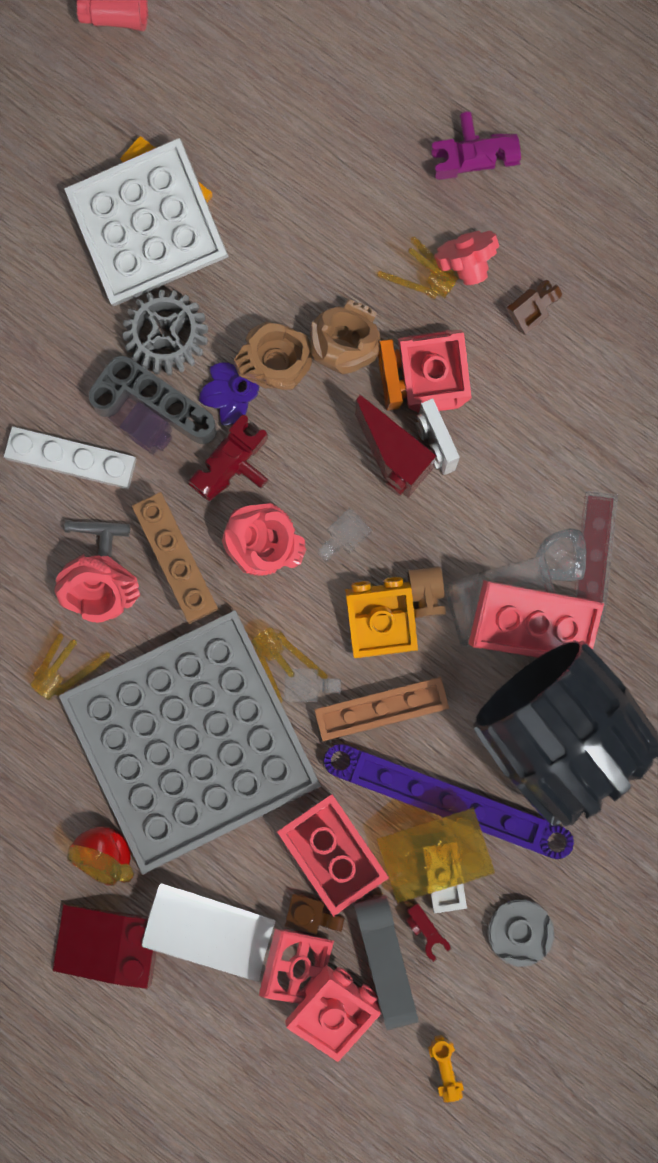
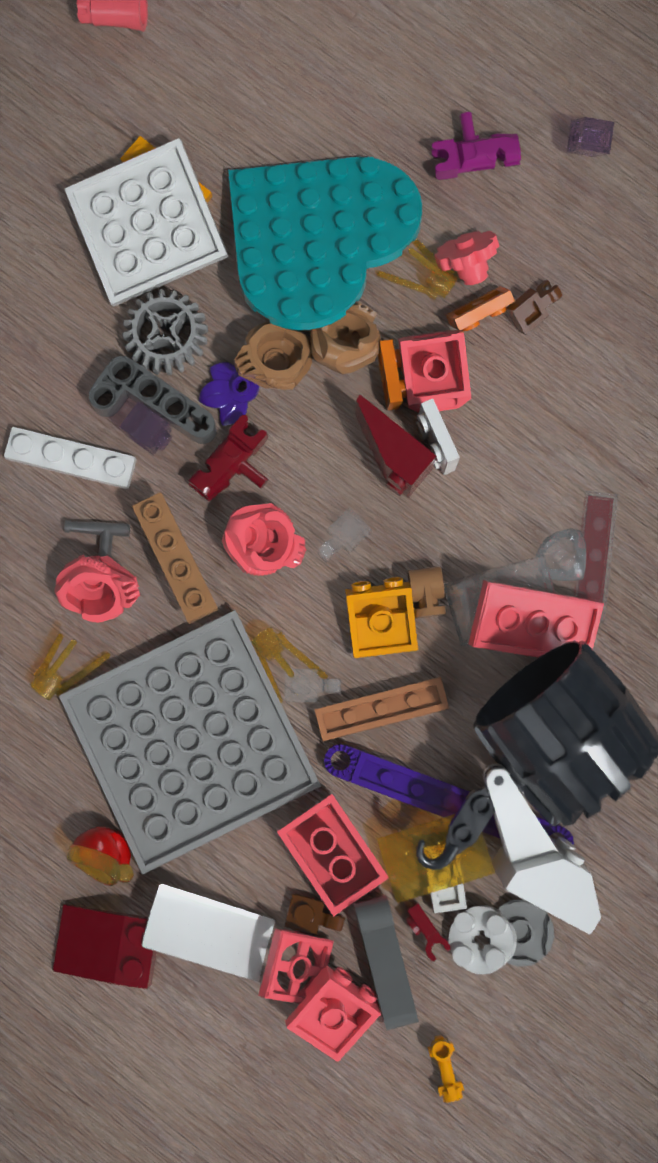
none -> teal plate [228,157,423,330]
none -> white slope [416,764,601,935]
none -> orange plate [446,286,515,331]
none -> white plate [449,905,517,974]
none -> clear purple brick [567,117,614,157]

